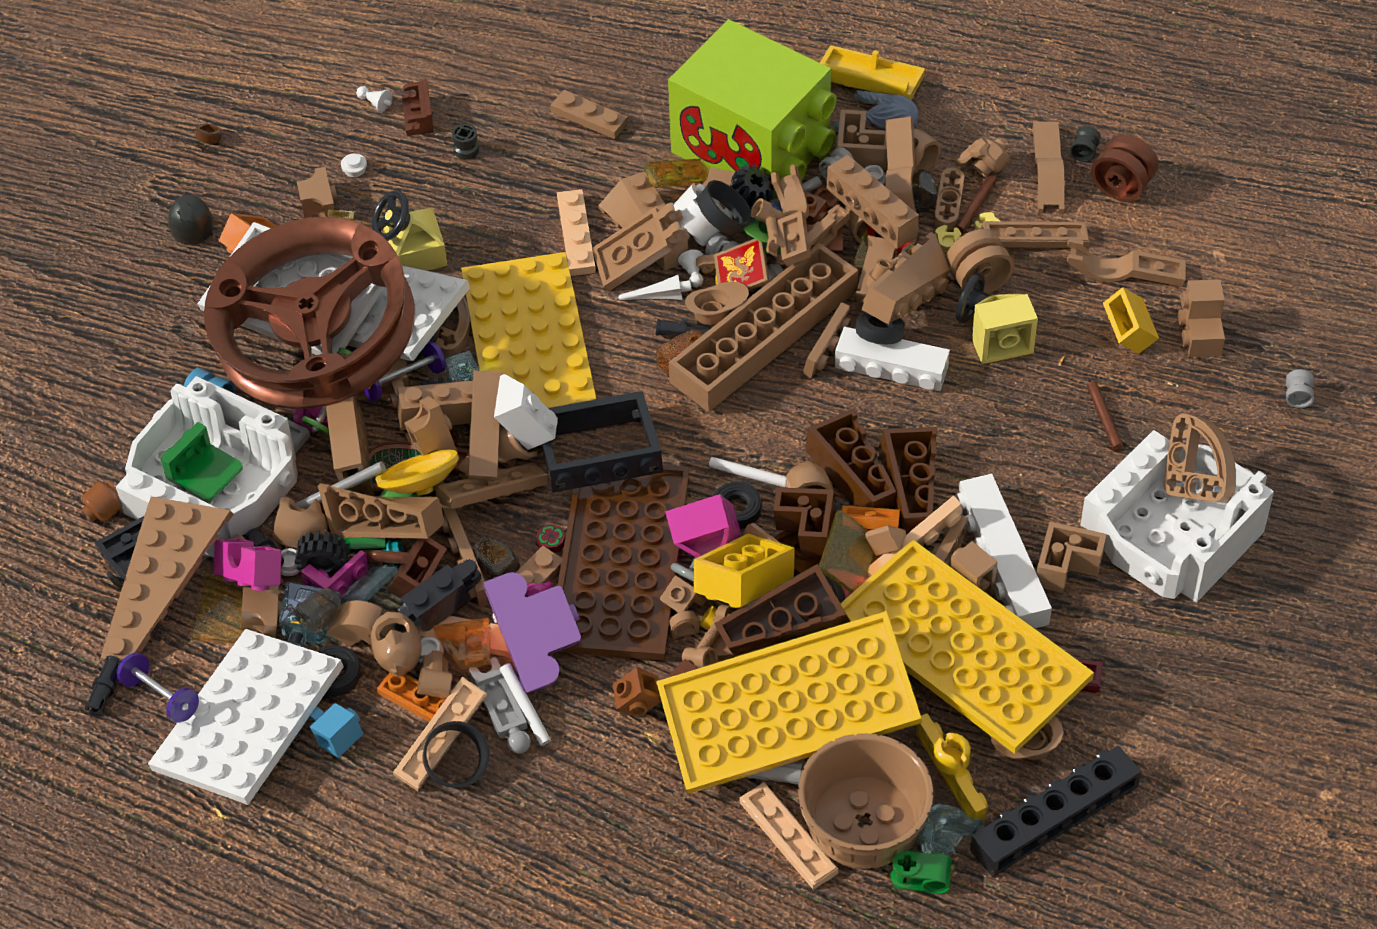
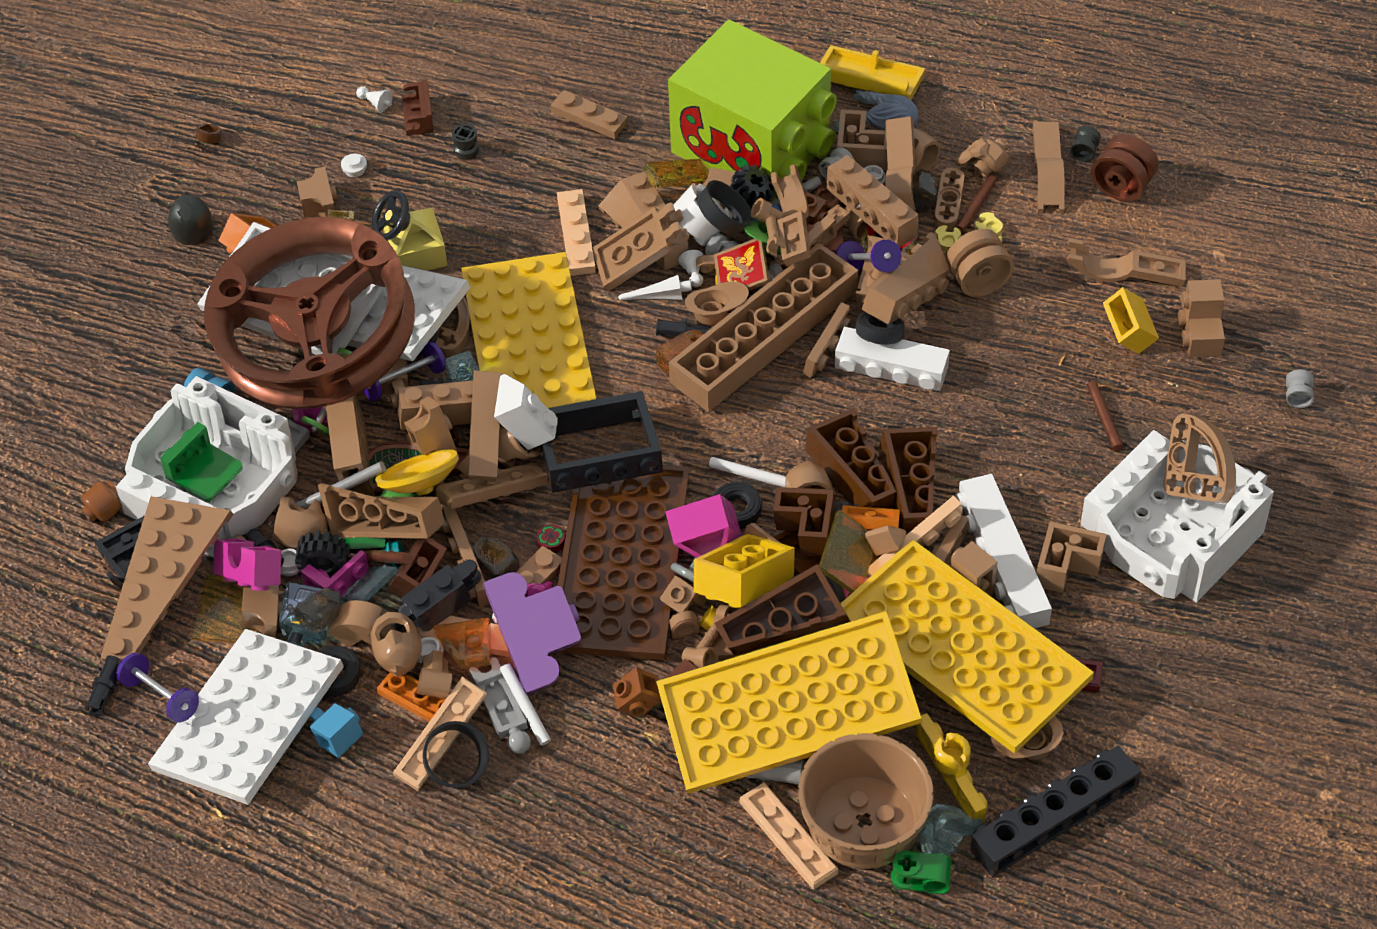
light yellow piece [956,273,1038,364] -> none
medium nougat tile [981,221,1090,248] -> none
none -> dark purple axle [835,239,902,272]

